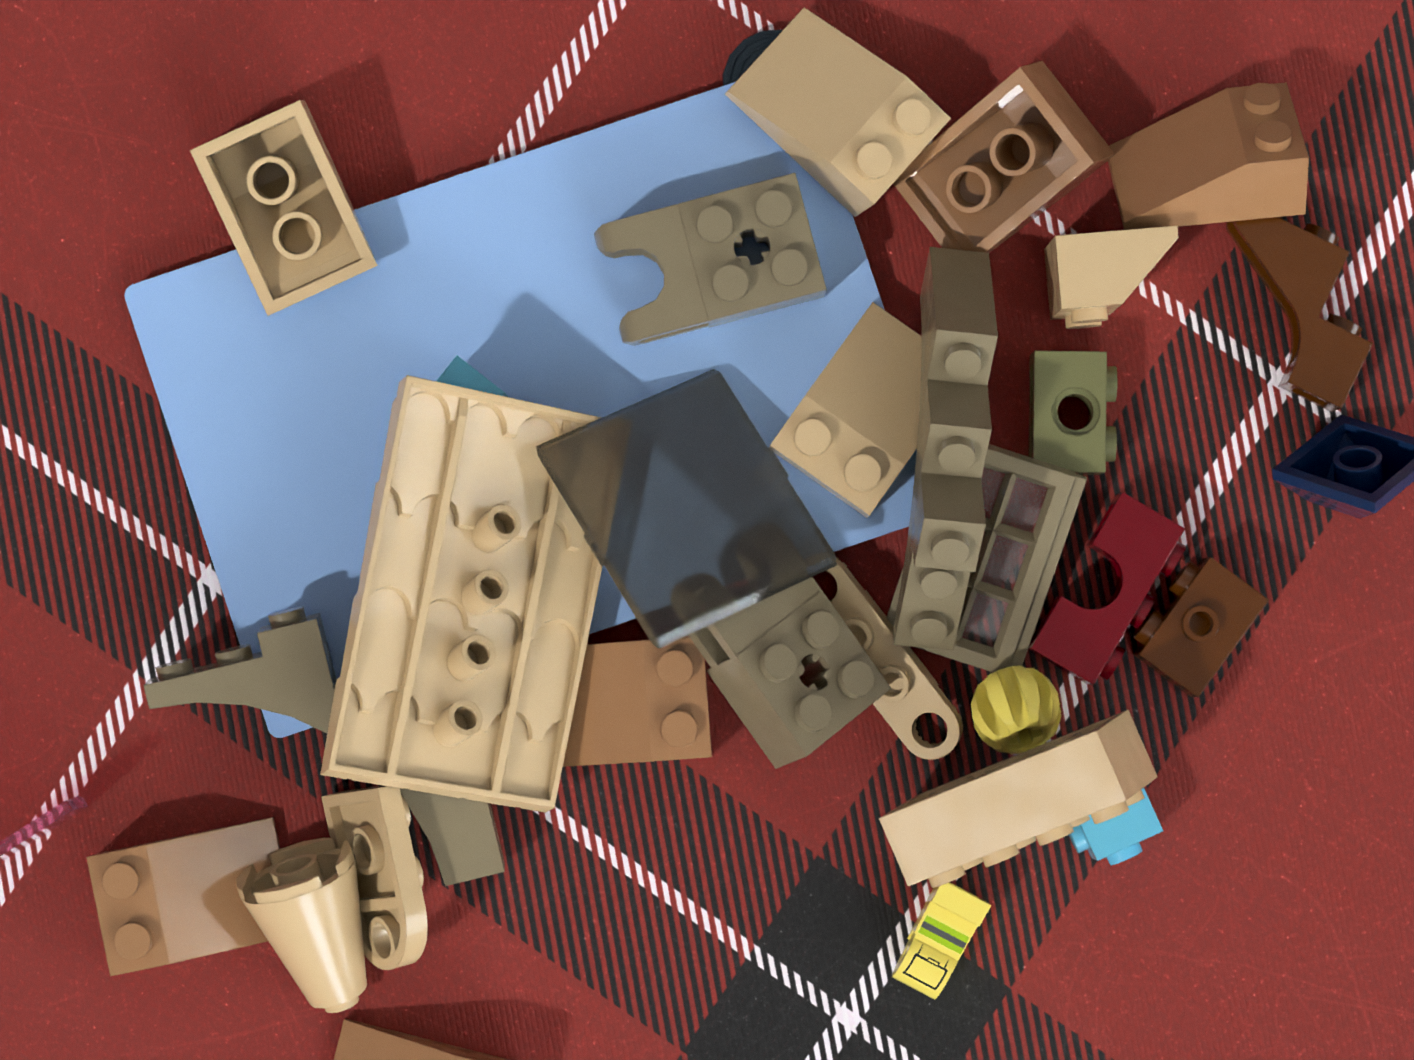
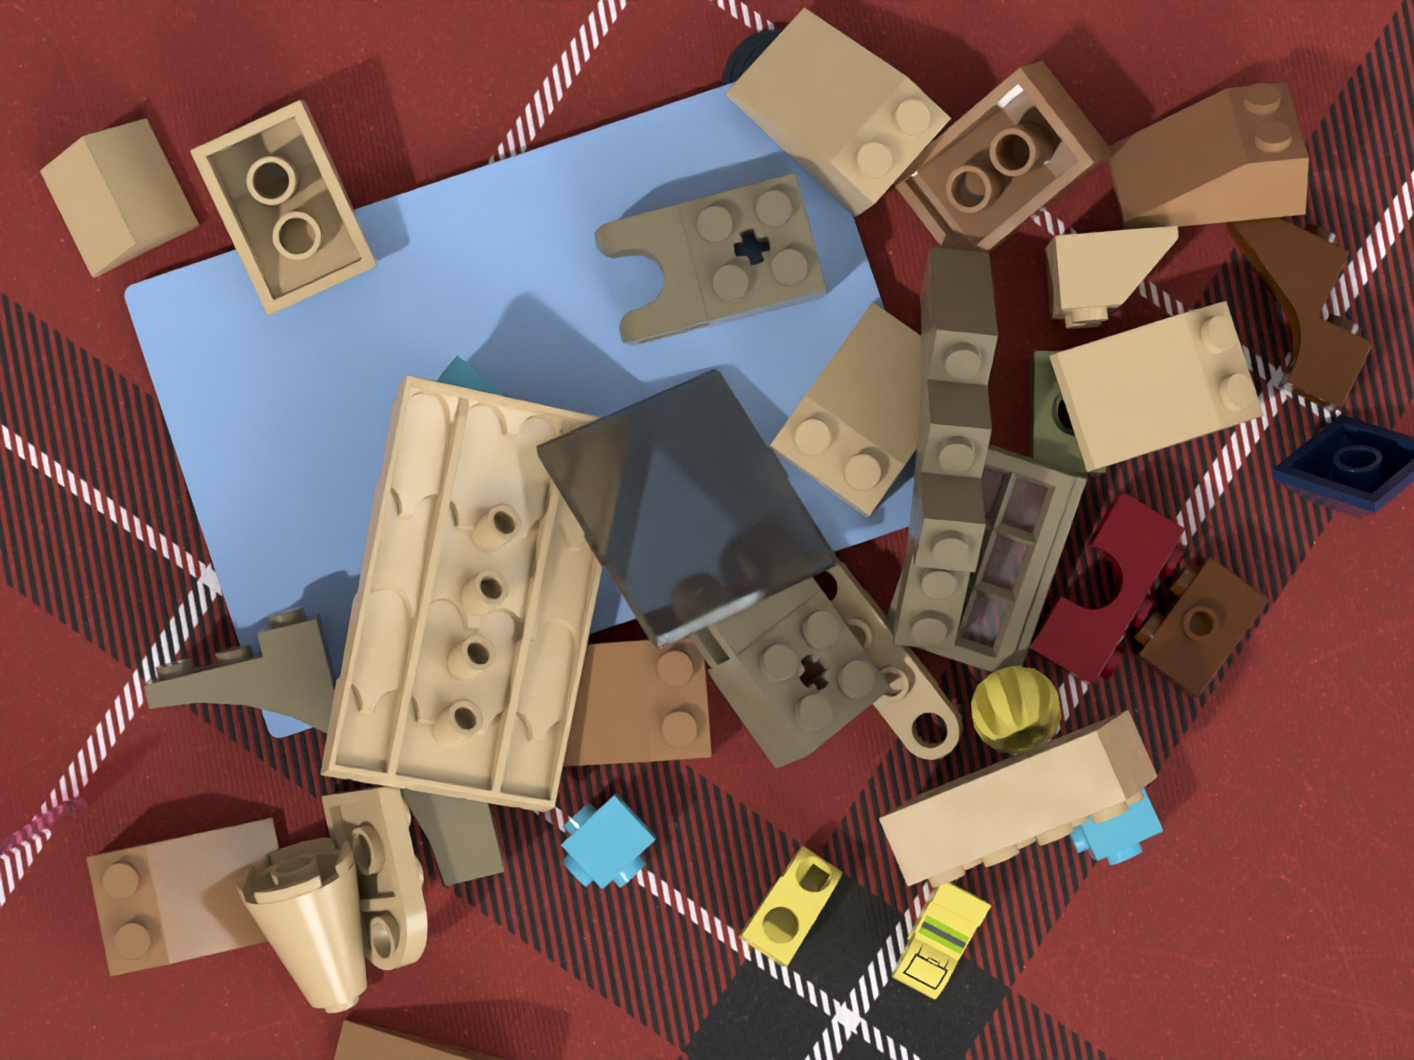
none -> tan slope [40,118,200,278]
none -> medium azure brick [561,793,656,889]
none -> light yellow leg [738,845,843,967]
none -> tan slope [1049,301,1264,472]

